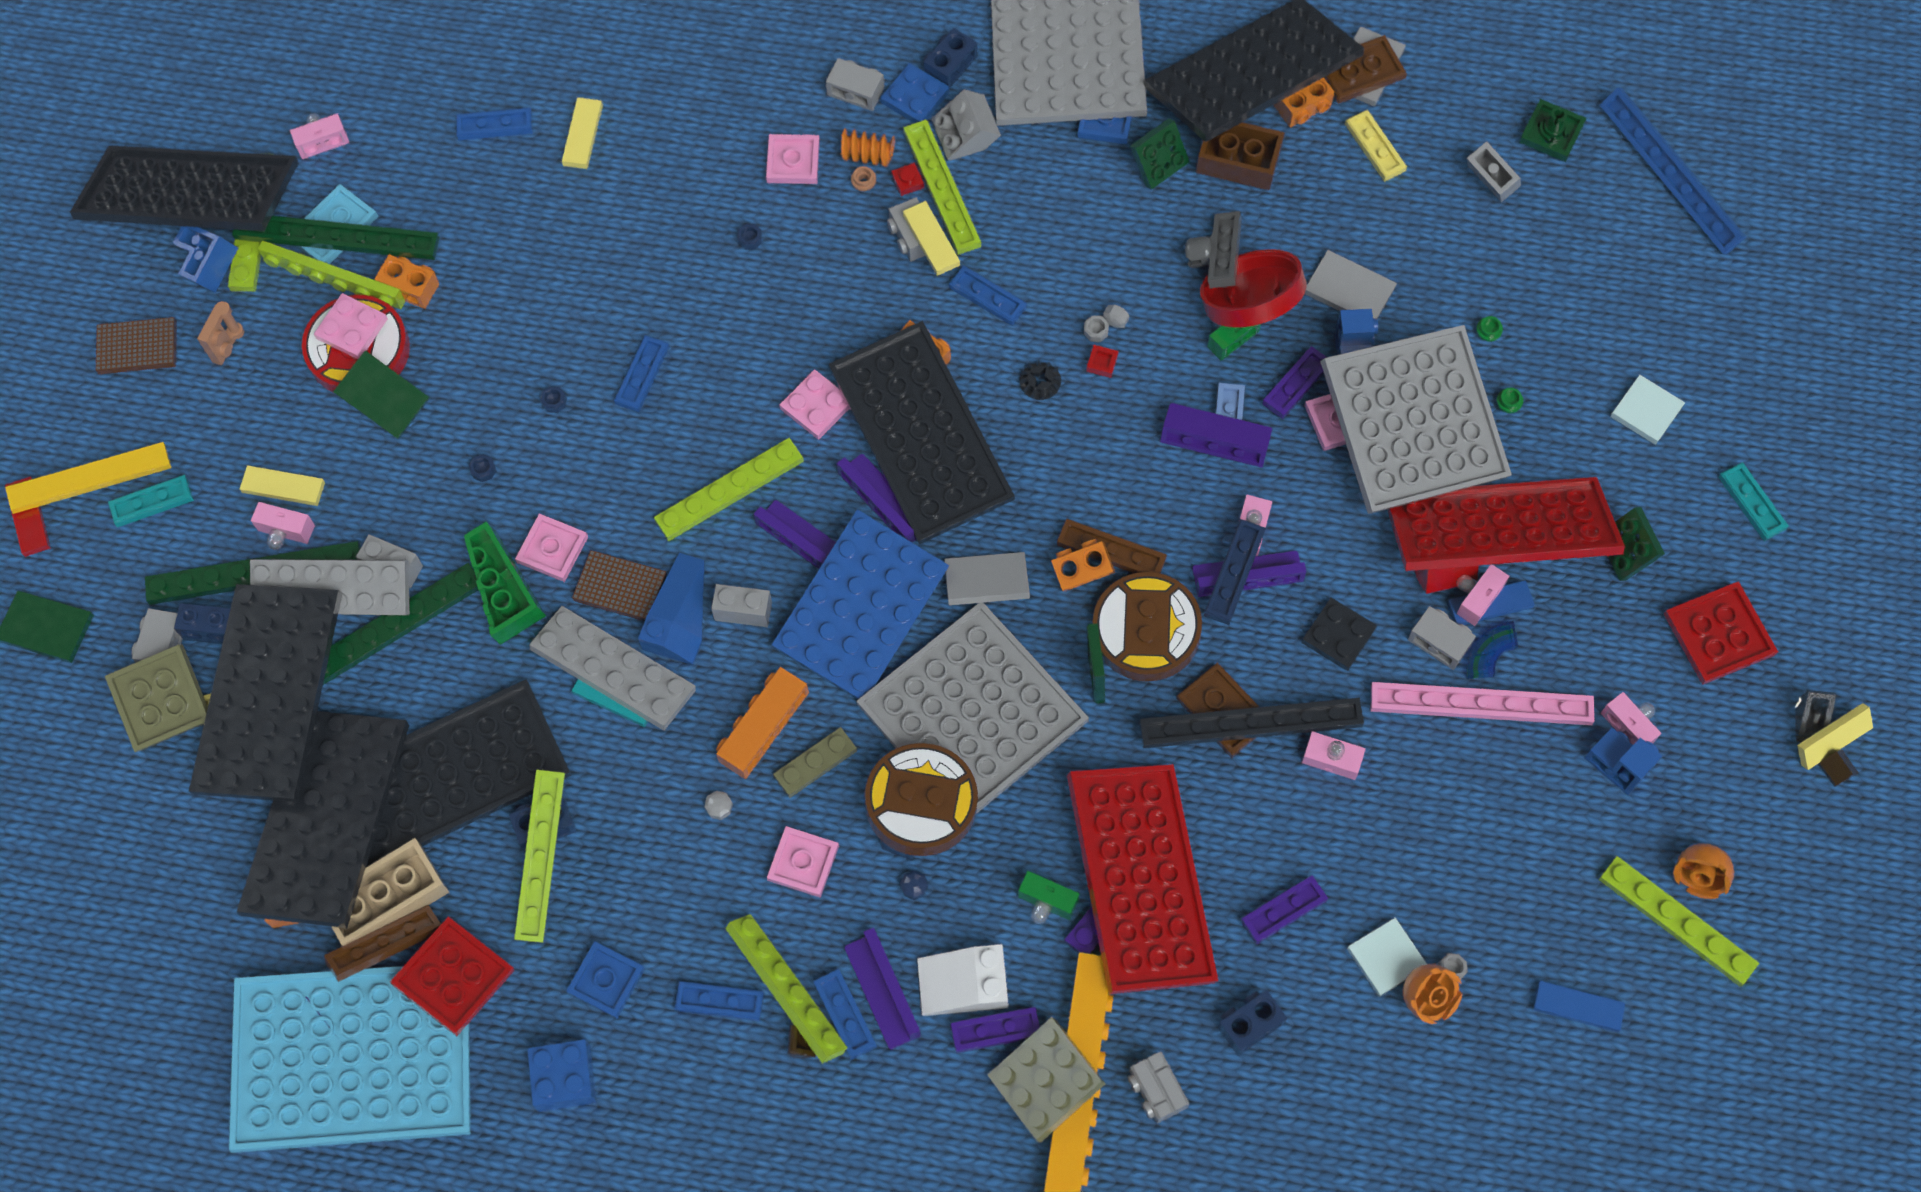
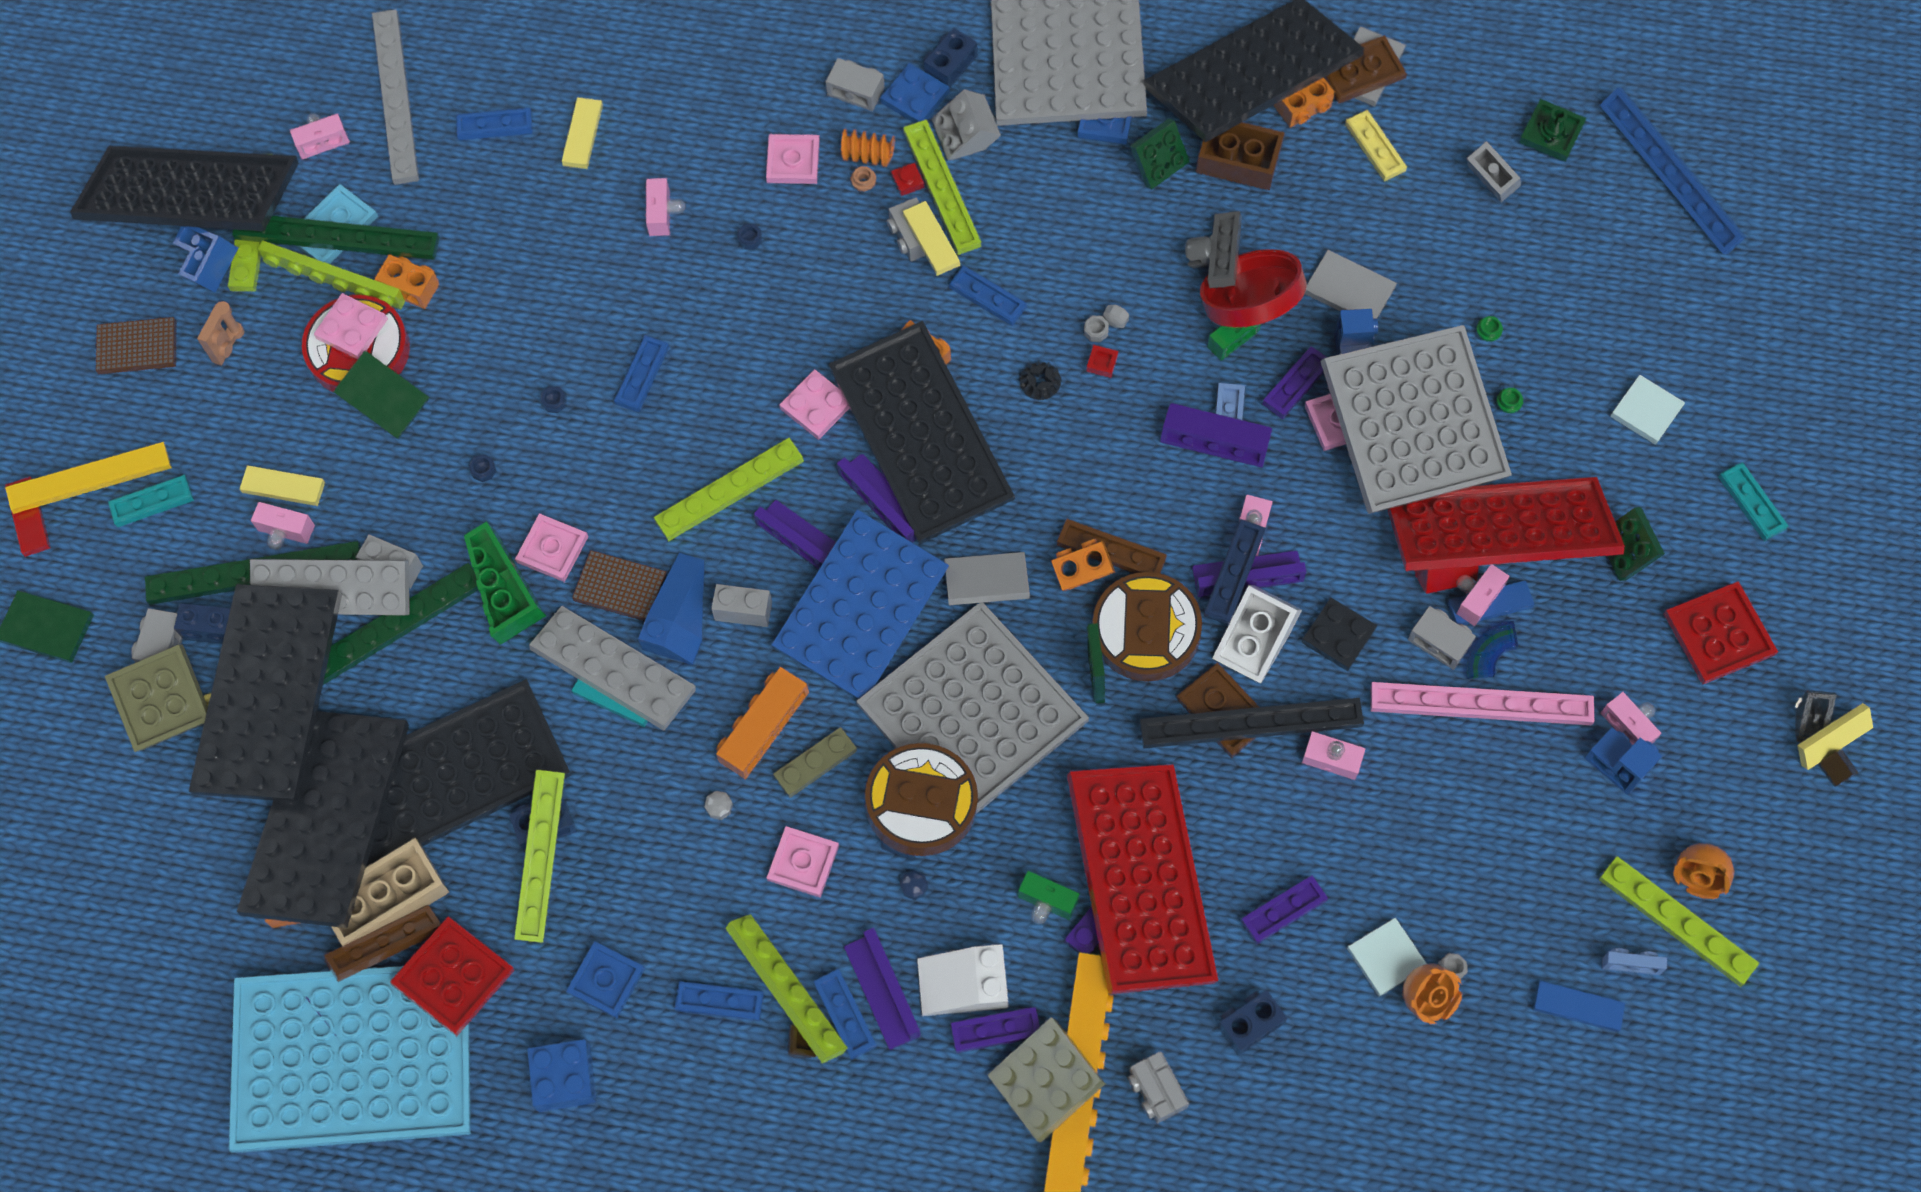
none -> light grey plate [372,9,419,185]
none -> bright pink piece [646,178,686,236]
none -> white slope [1212,585,1302,684]
none -> medium blue plate [1602,948,1667,975]

